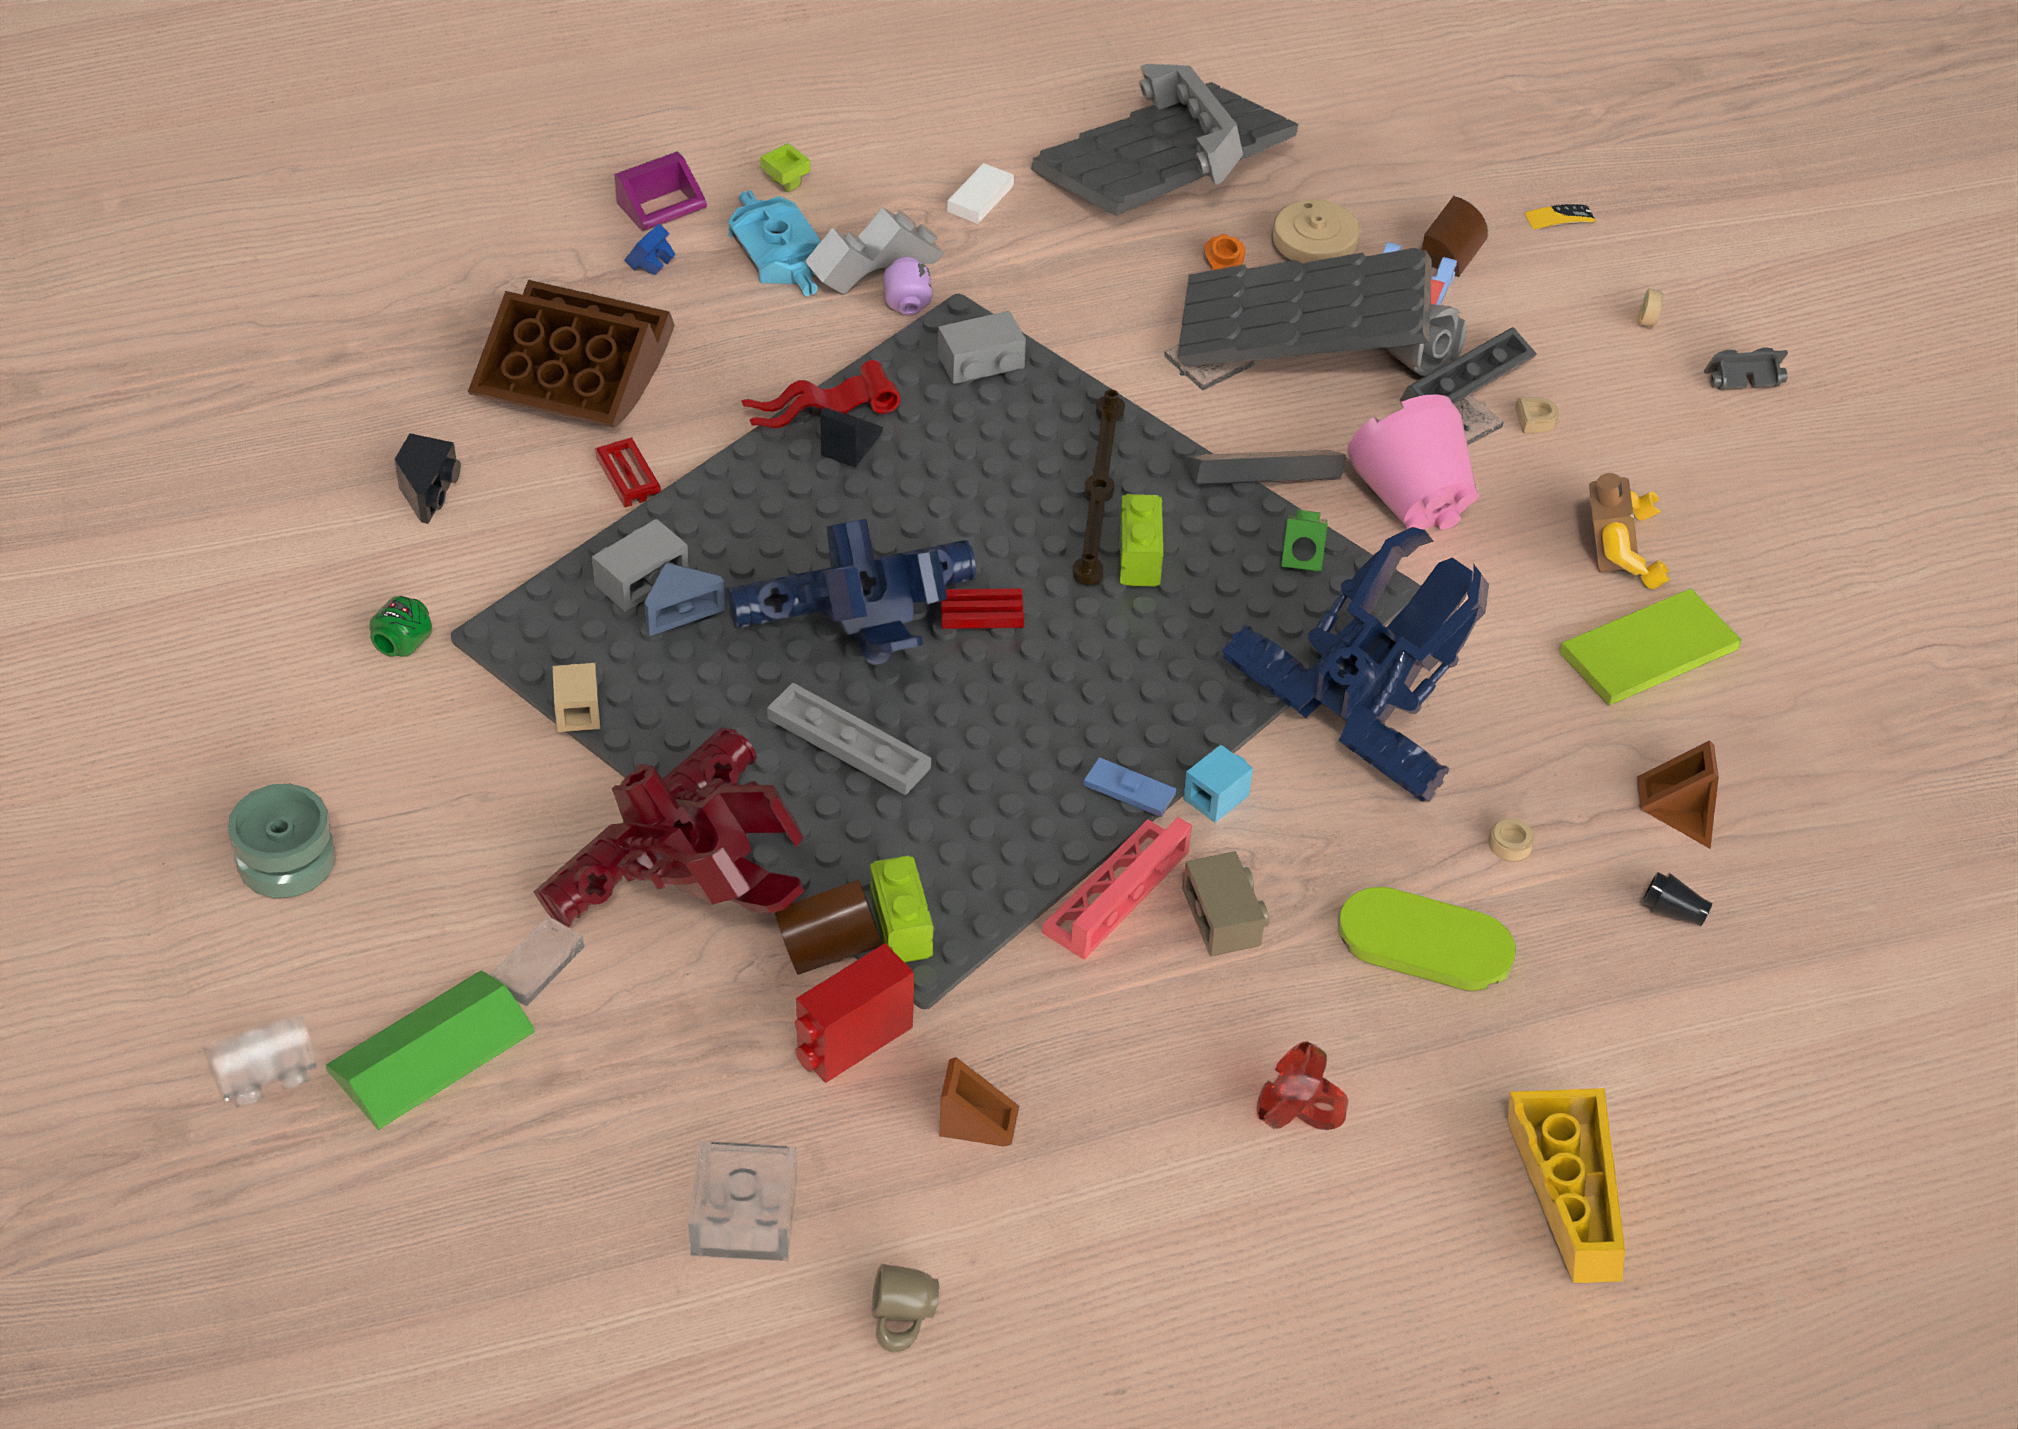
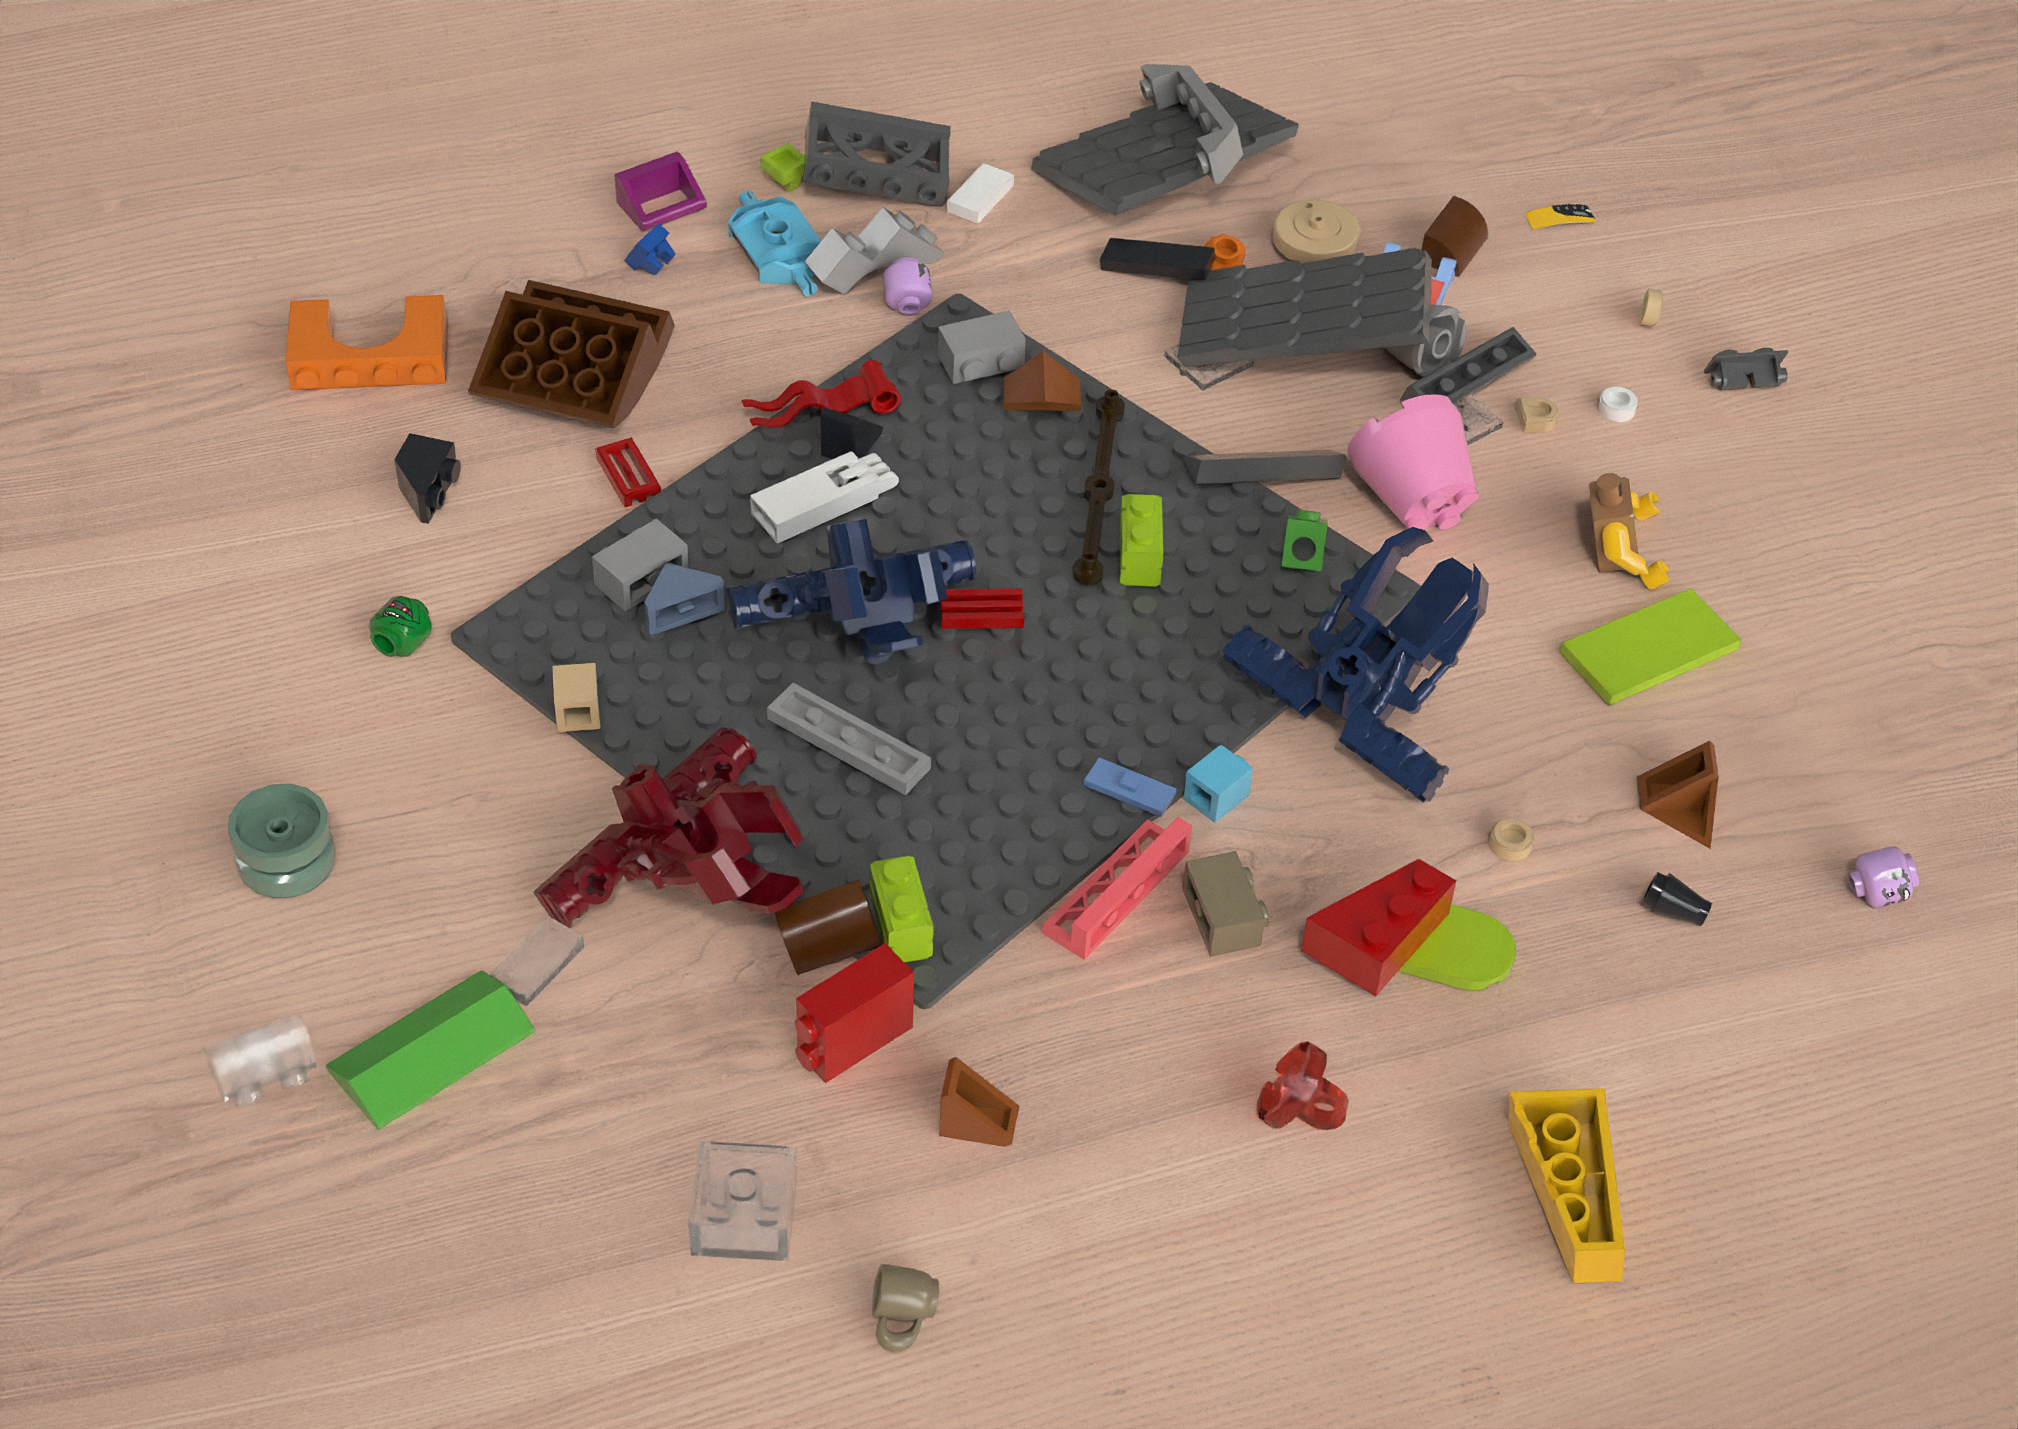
none -> orange arch [285,295,448,390]
none -> white hinge [750,451,899,544]
none -> dark grey fence [803,101,951,207]
none -> dark orange slope [1003,350,1081,411]
none -> black tile [1100,238,1216,280]
none -> red wedge [1301,859,1457,996]
none -> white tile [1598,387,1638,422]
none -> lavender head [1849,846,1919,908]

